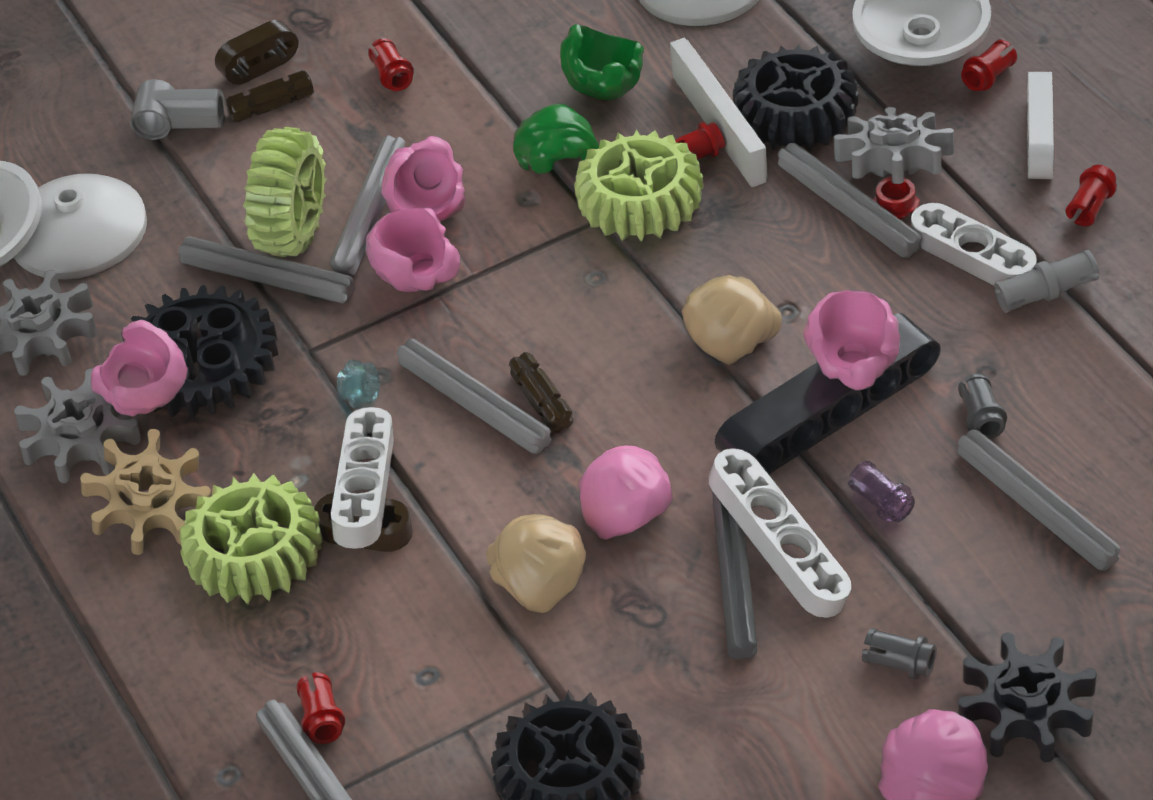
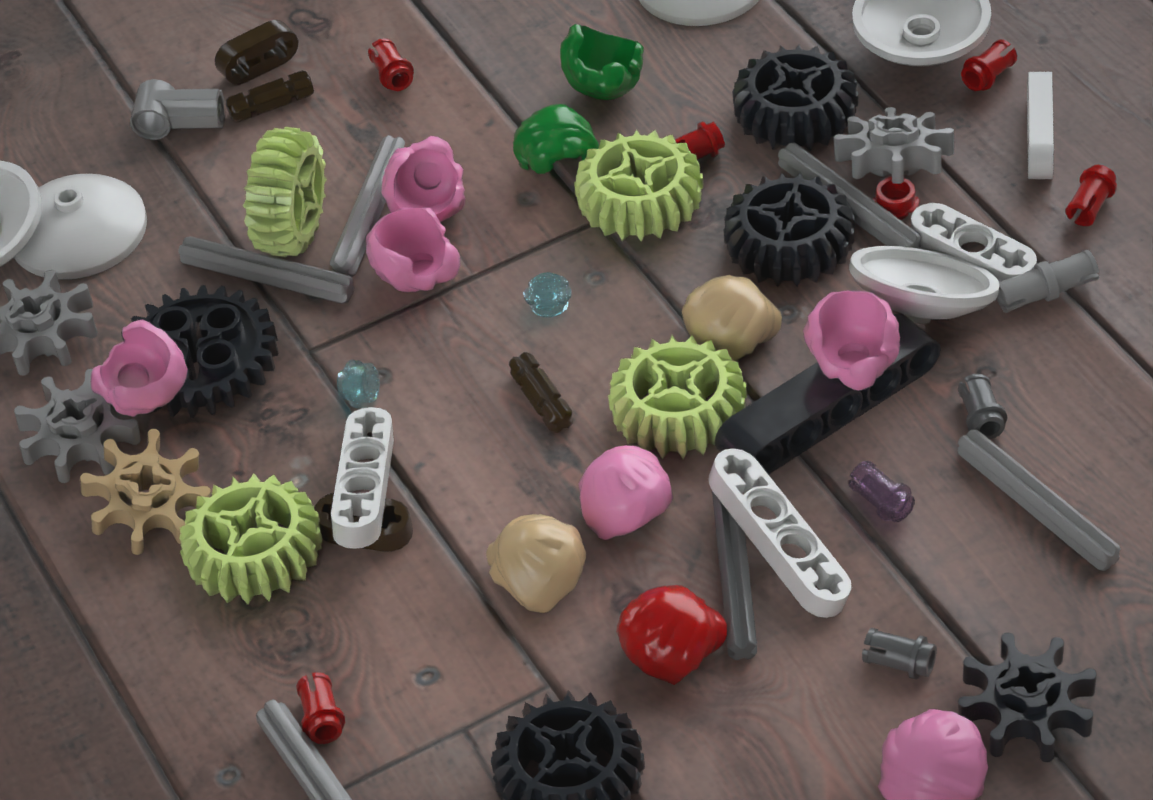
light grey axle [396,339,552,454] -> none
white tile [670,37,767,188] -> none
none -> clear light blue plate [524,272,572,317]
none -> yellowish green gear [608,335,747,459]
none -> red hair [616,585,727,685]
none -> black gear [723,172,855,287]
none -> white dish [849,246,1000,324]

